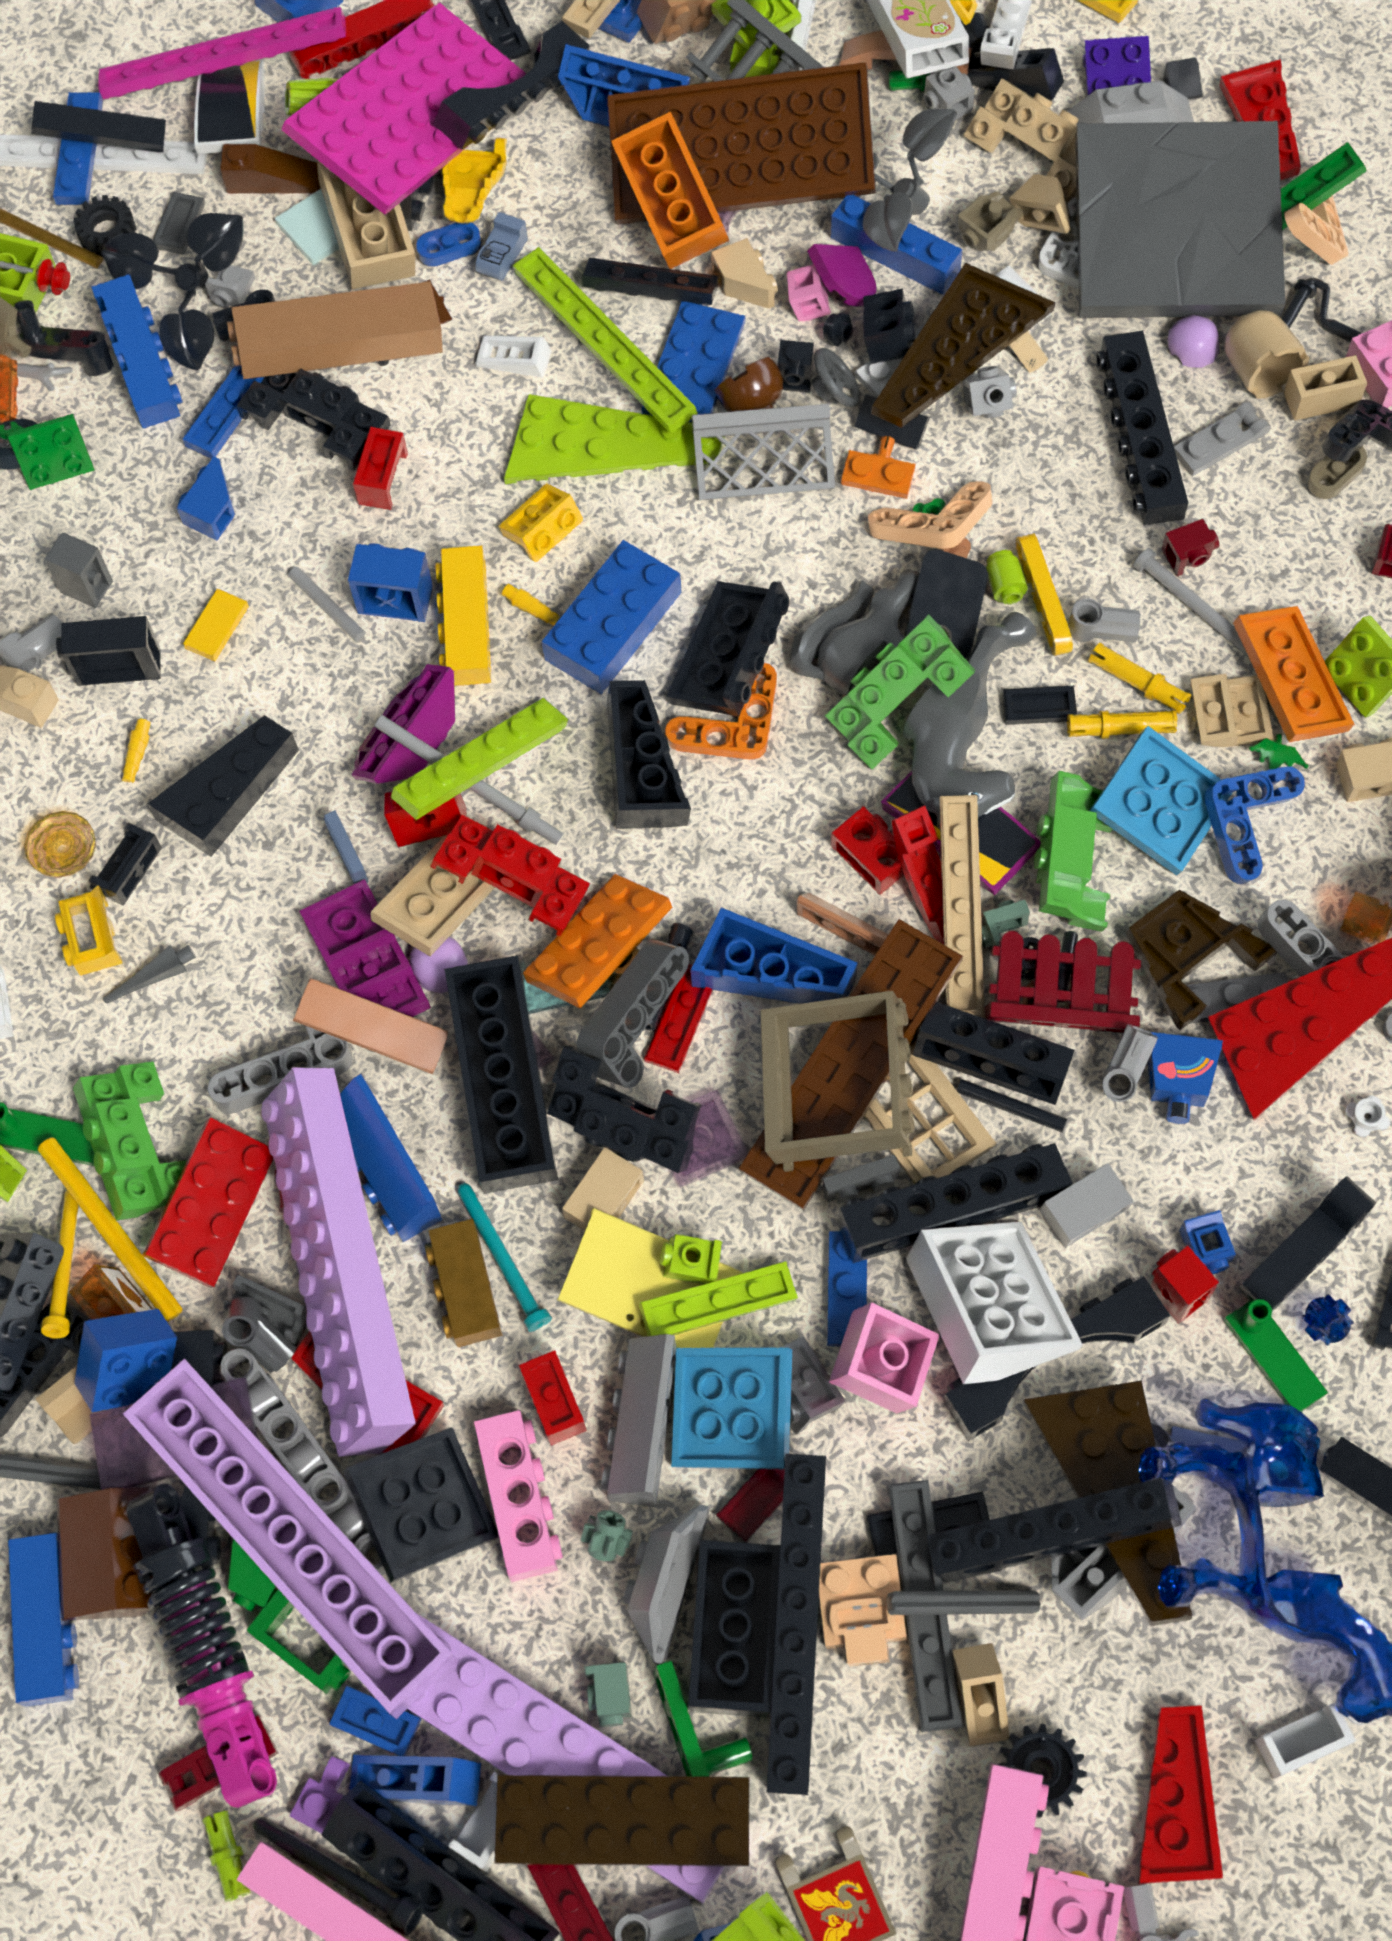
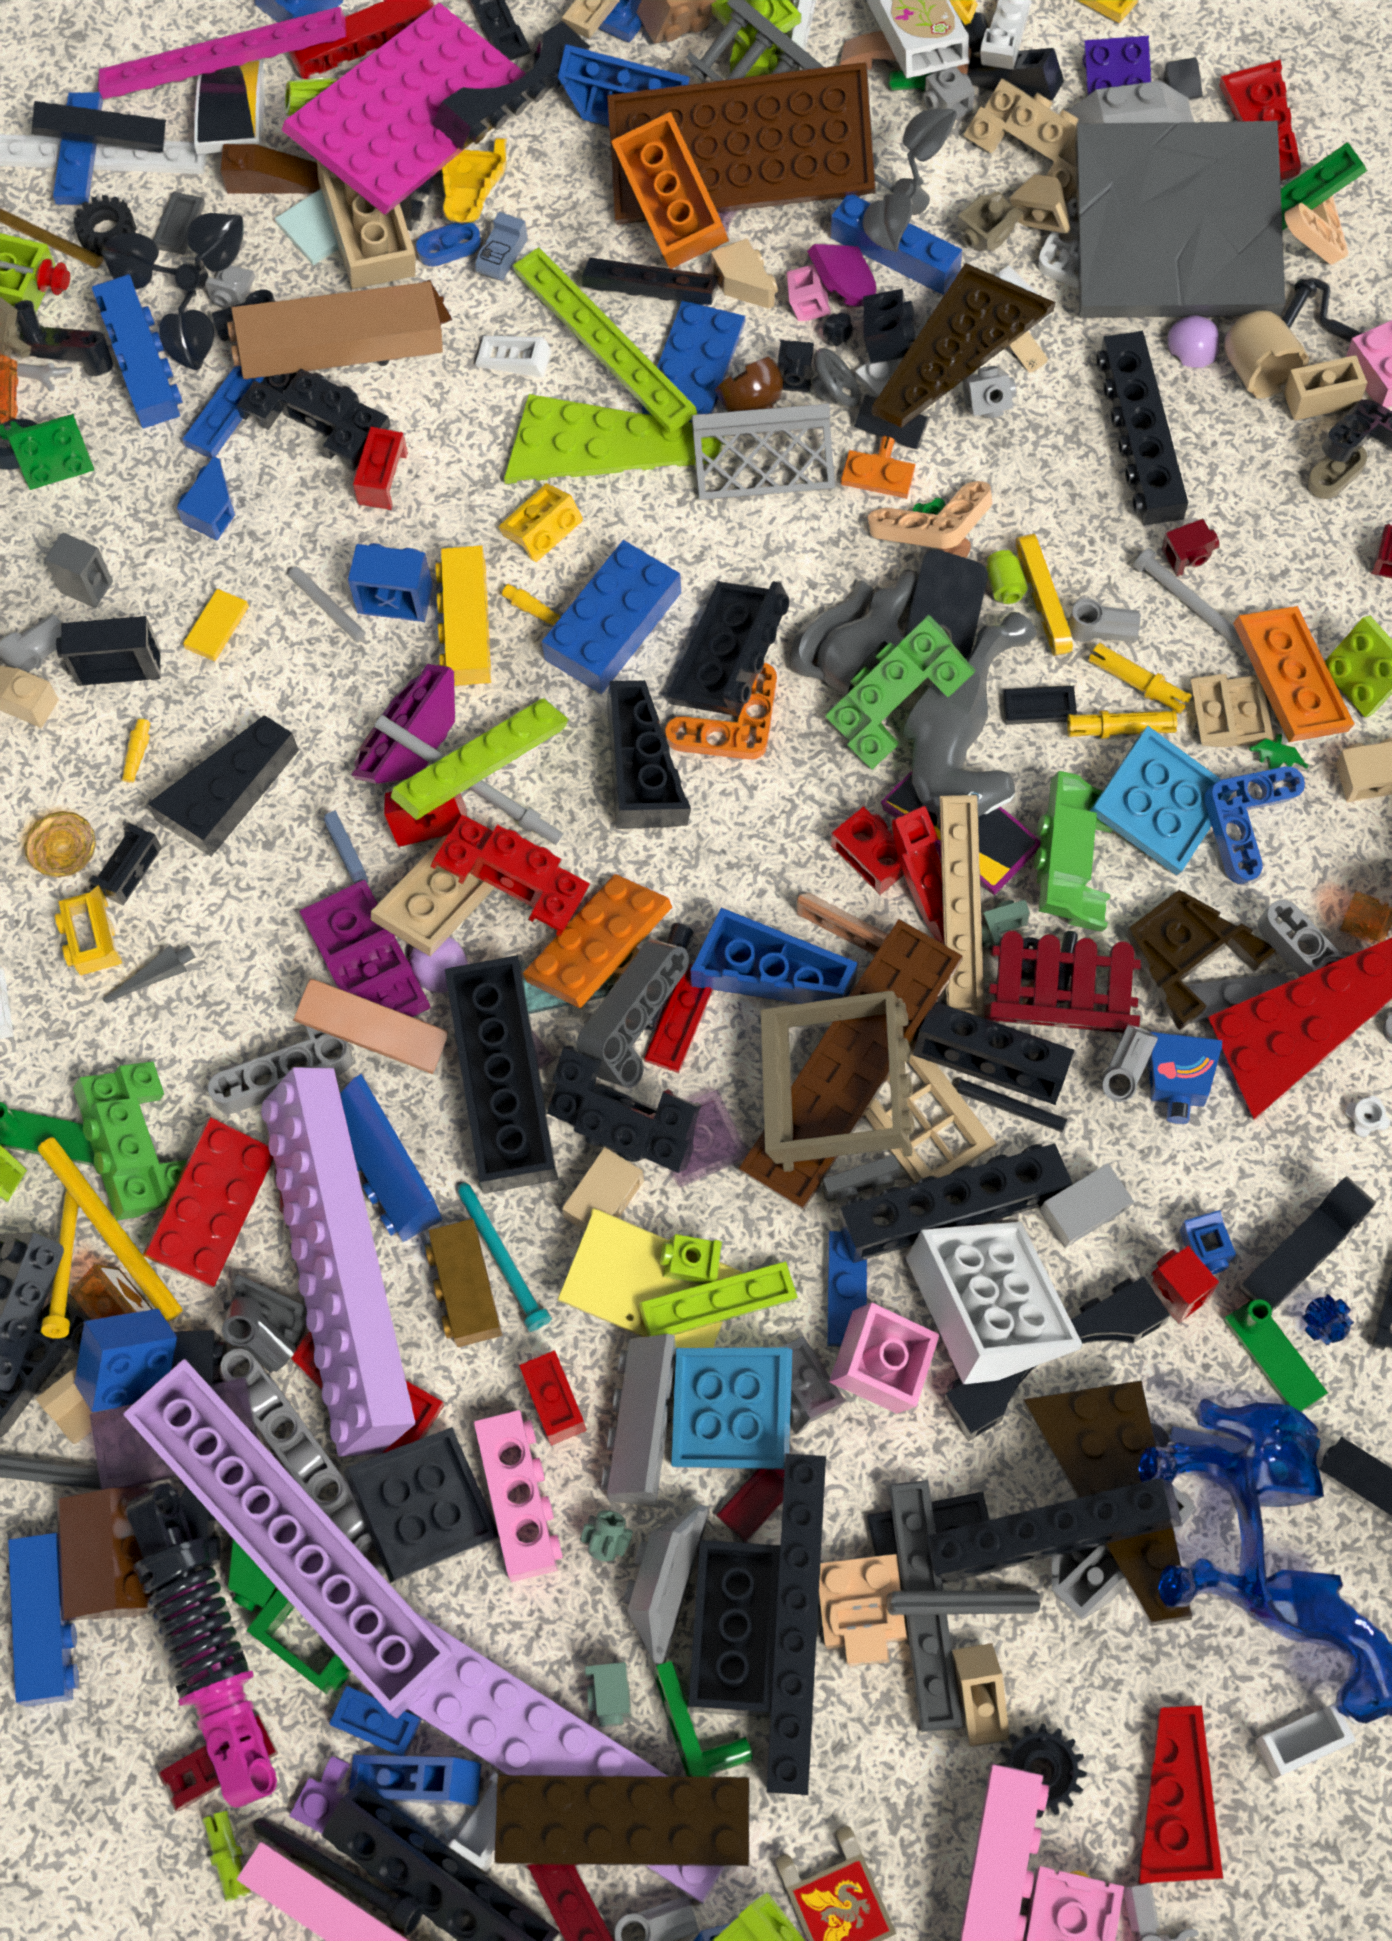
light grey plate [1174,402,1271,477] -> none

